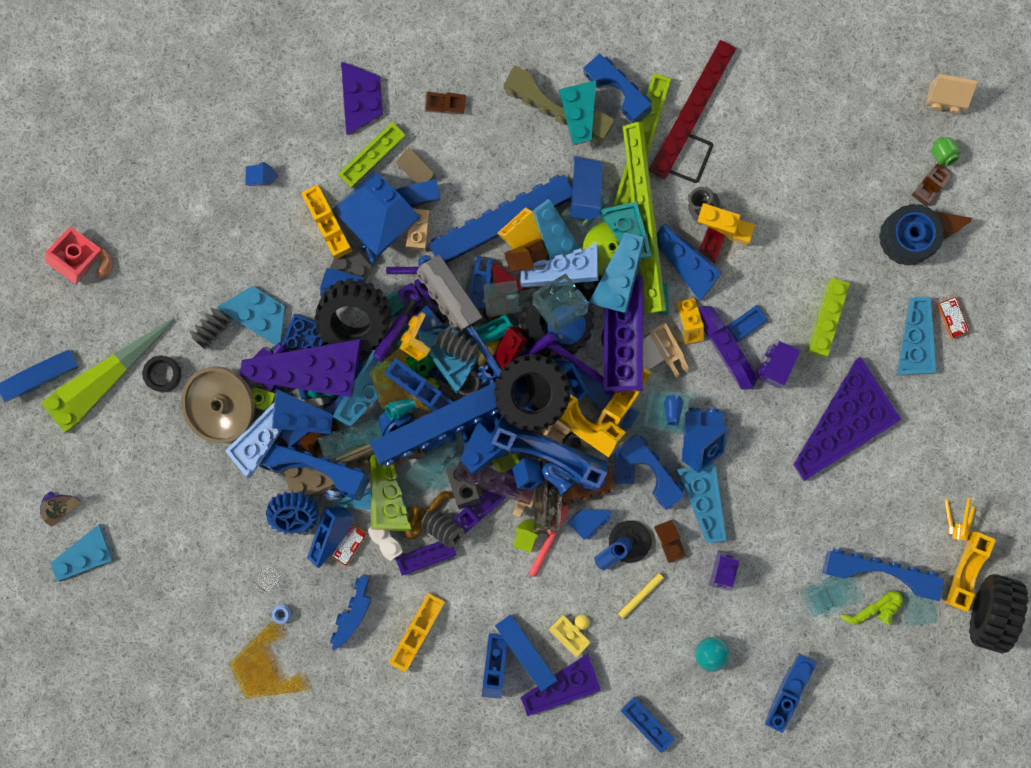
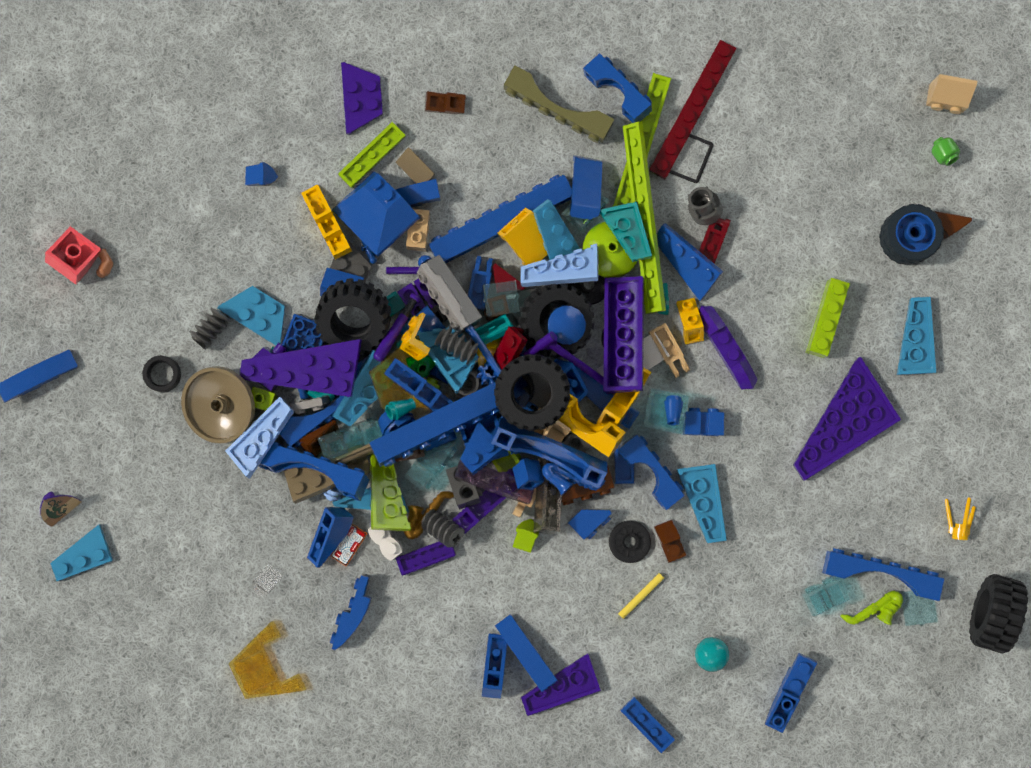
lime plate [41,319,173,433] -> none
blue gear [266,490,319,536] -> none
blue wing [271,389,333,434] -> none
light blue plate [272,605,291,624] -> none
yellow slope [388,593,445,673] -> none
reddish brown slope [504,239,547,271] -> none
coral bar [529,505,570,577] -> none
clear light blue piece [533,273,589,333] -> none
light yellow plate [548,615,590,657] -> none
teal wing [559,80,596,146] -> none
dark azure wing [589,232,646,313] -> none
blue piece [594,537,632,571] -> none
blue slope [682,426,728,473] -> none
yellow arch [697,203,755,245] -> none
dark purple torso [709,550,739,590] -> none
blue tile [727,305,768,342] -> none
dark purple piece [756,341,800,388] -> none
reddish brown slope [911,163,952,206] -> none
tile [937,296,970,339] -> none
yellow arch [944,532,996,612] -> none

